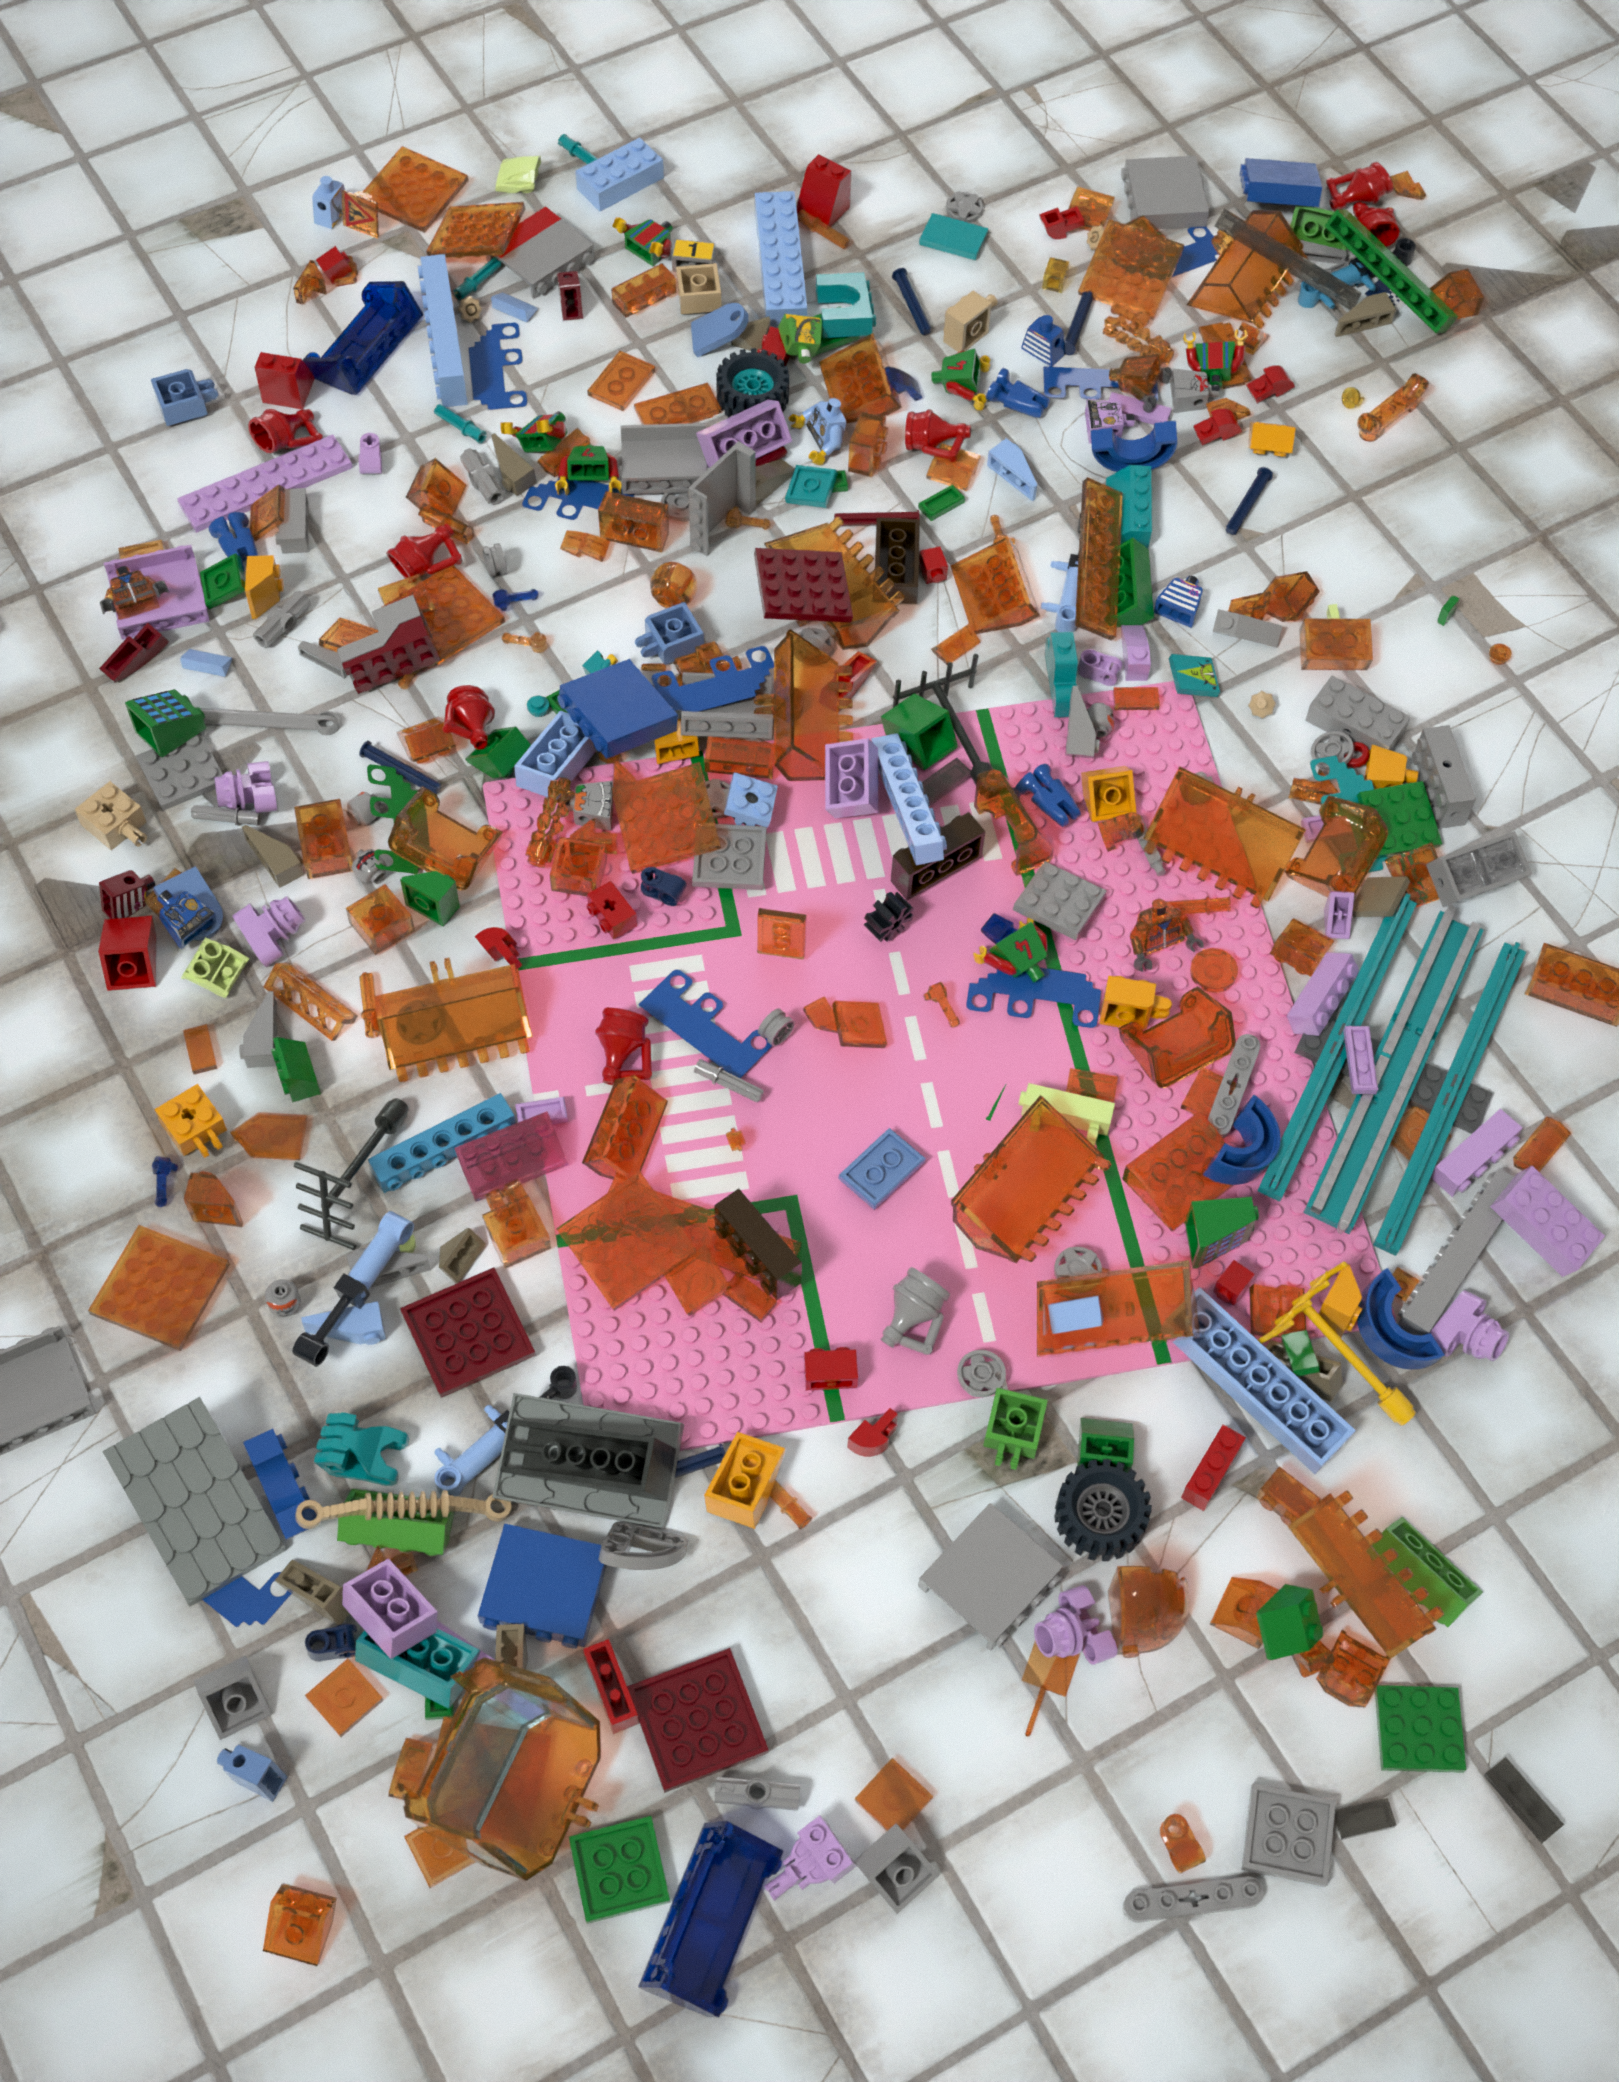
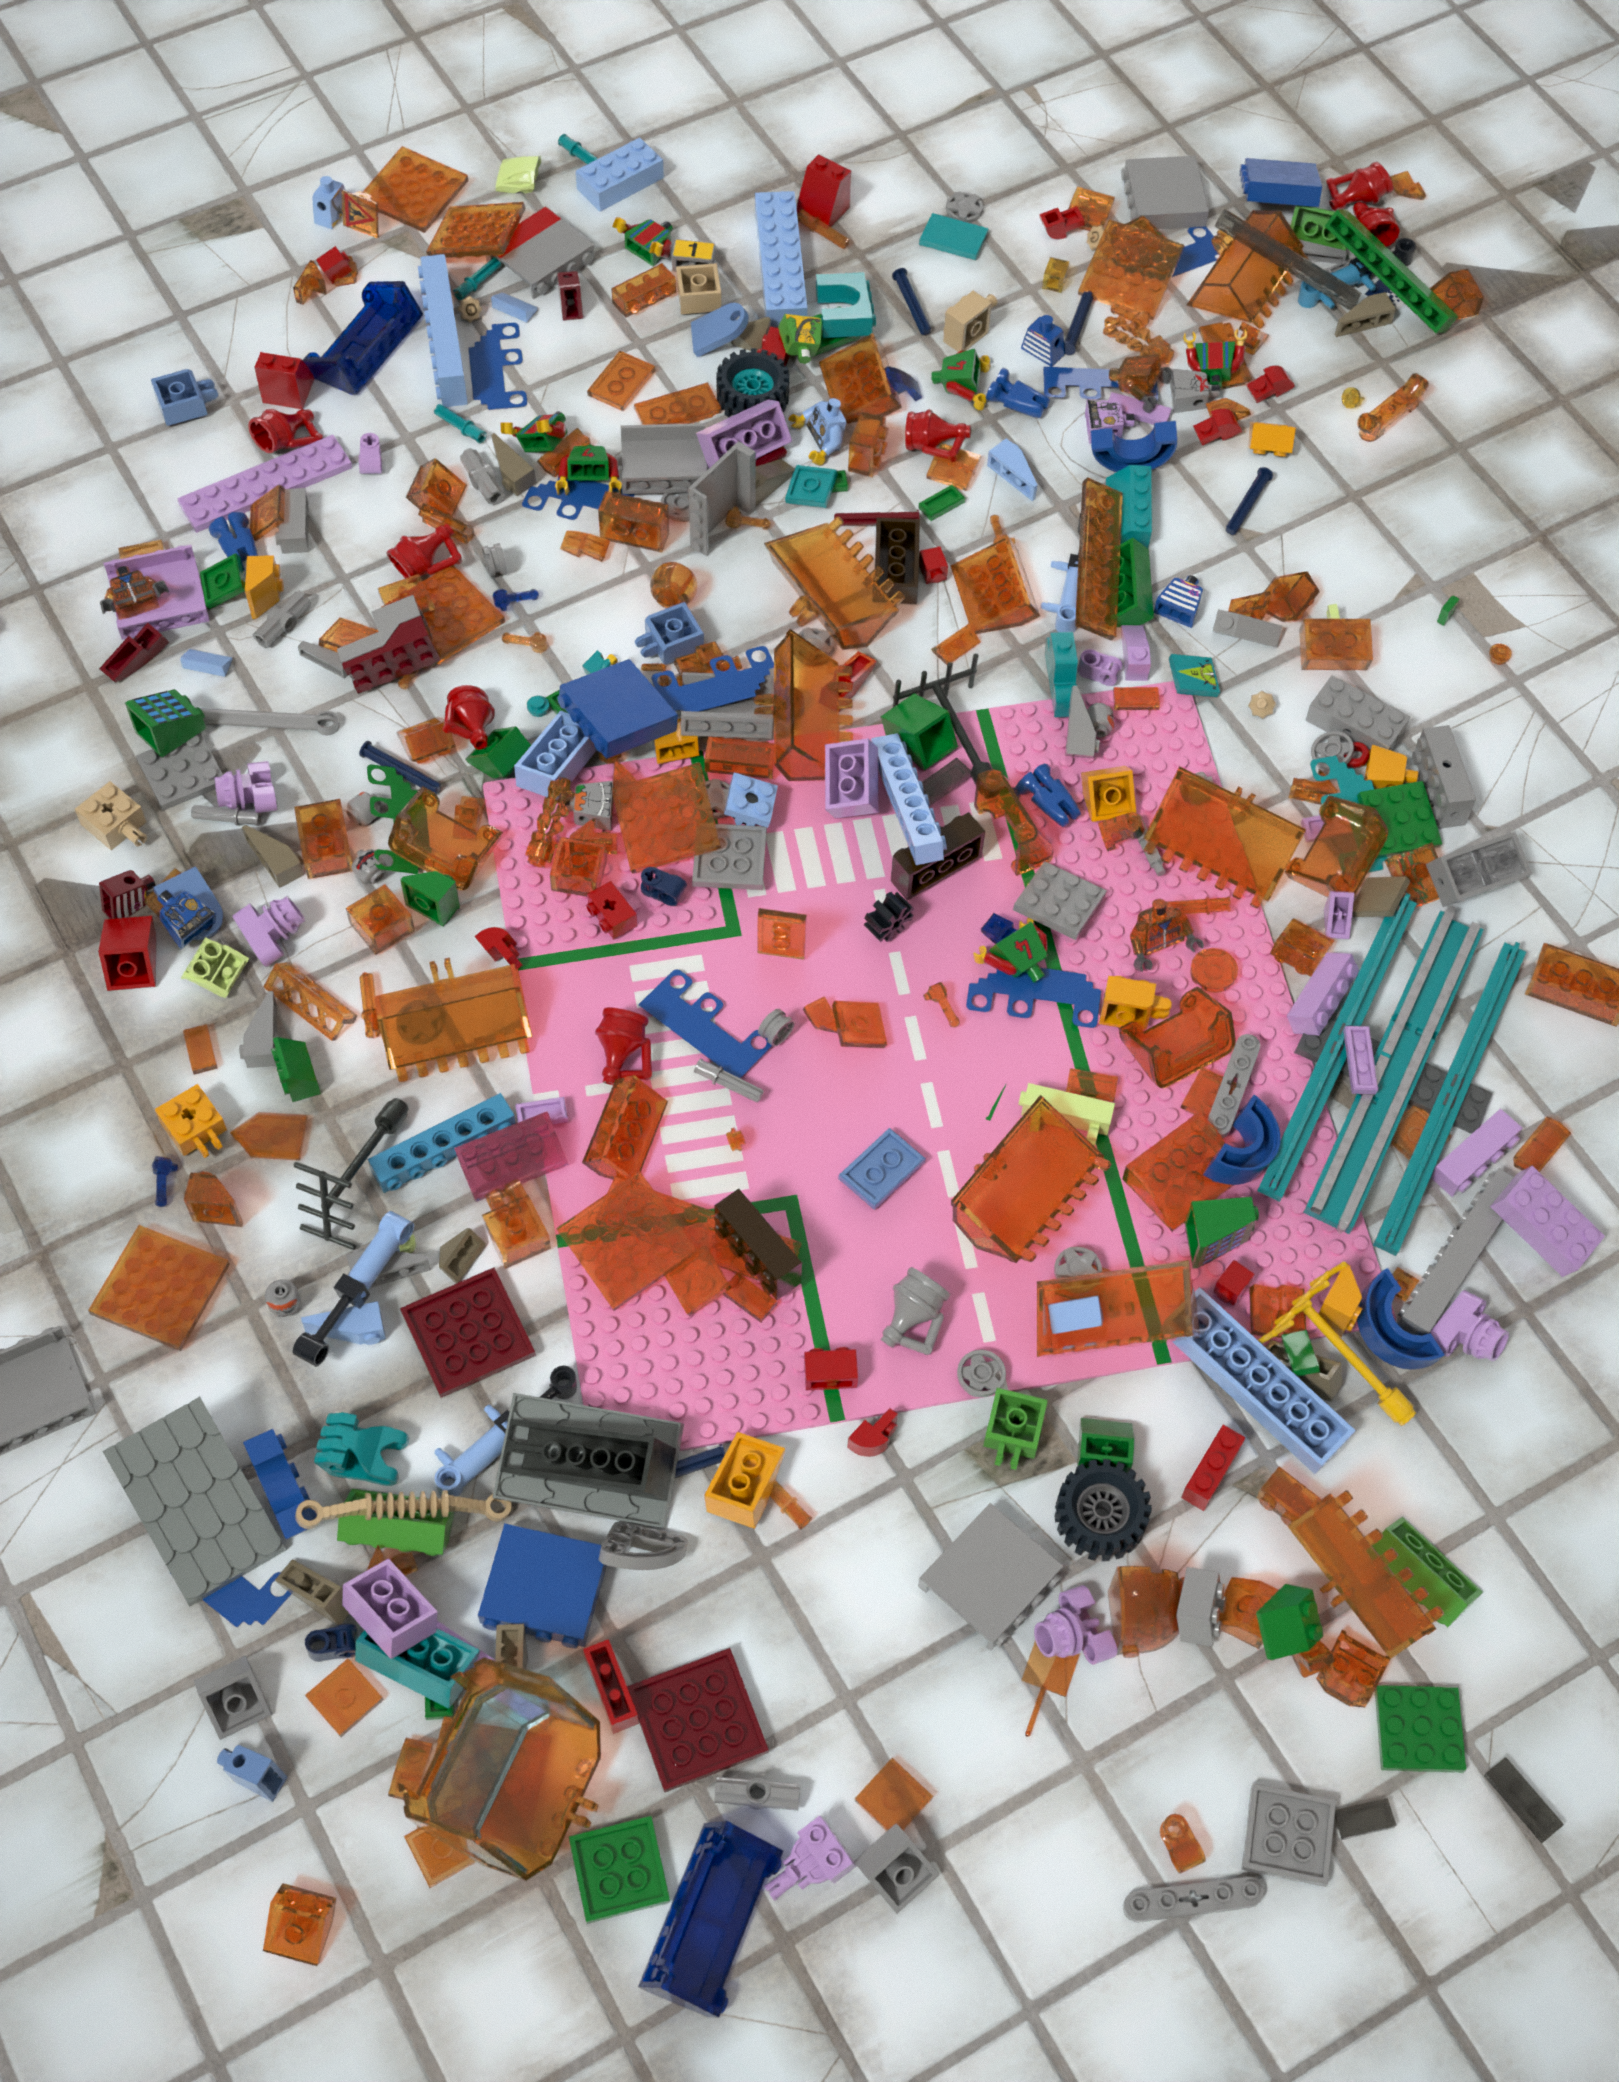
dark red plate [754,548,853,623] -> none
none -> clear orange slope [453,796,485,842]
none -> light grey brick [1177,1567,1226,1647]

